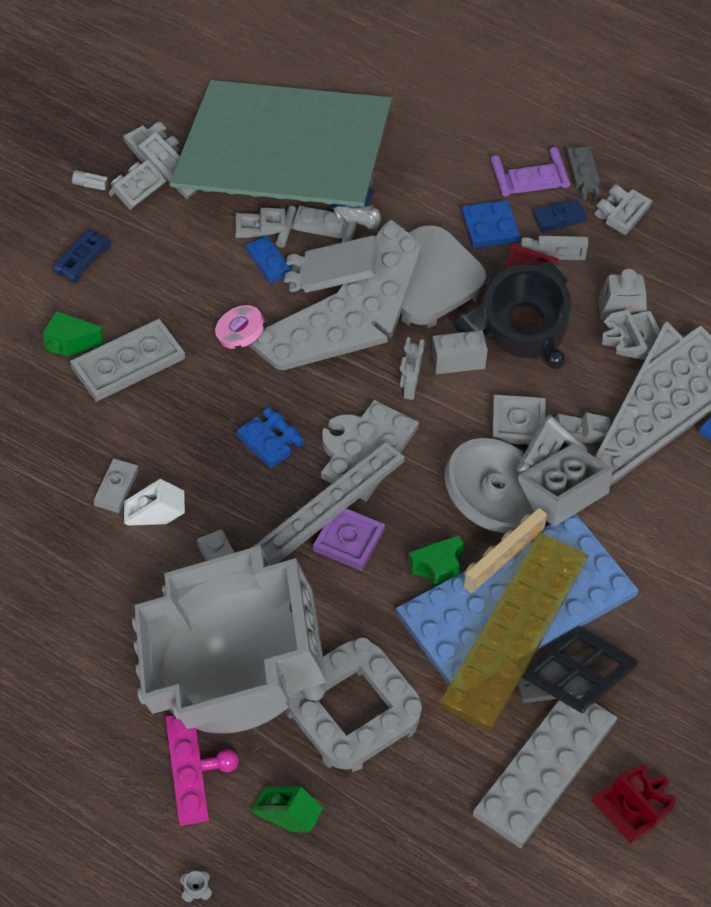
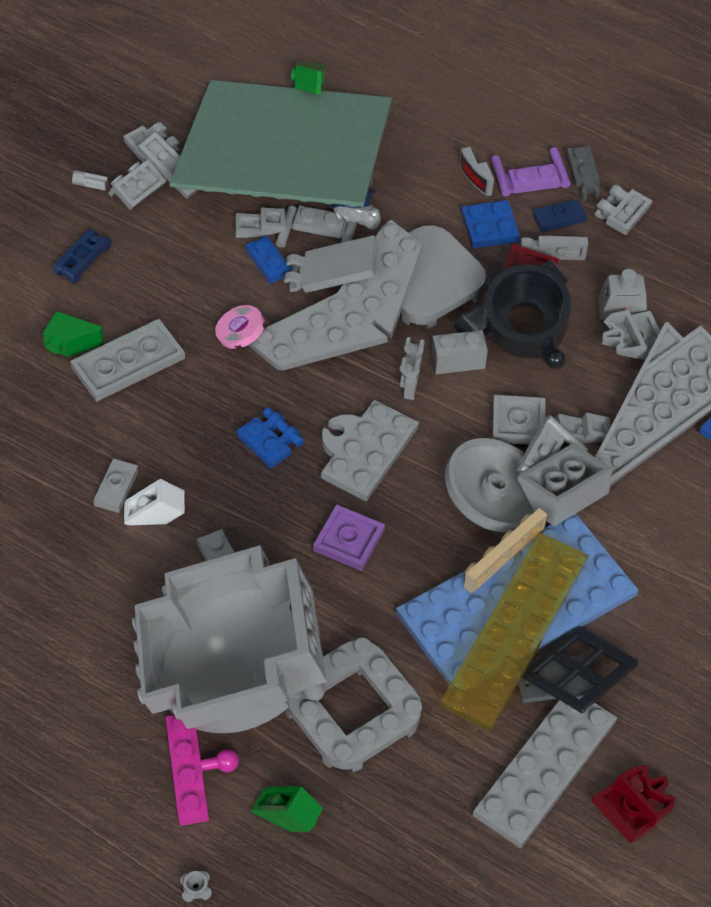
light grey tile [251,441,405,566] -> none
green brick [408,536,463,588] -> none
none -> green slope [291,61,325,95]
none -> slope [460,147,494,196]

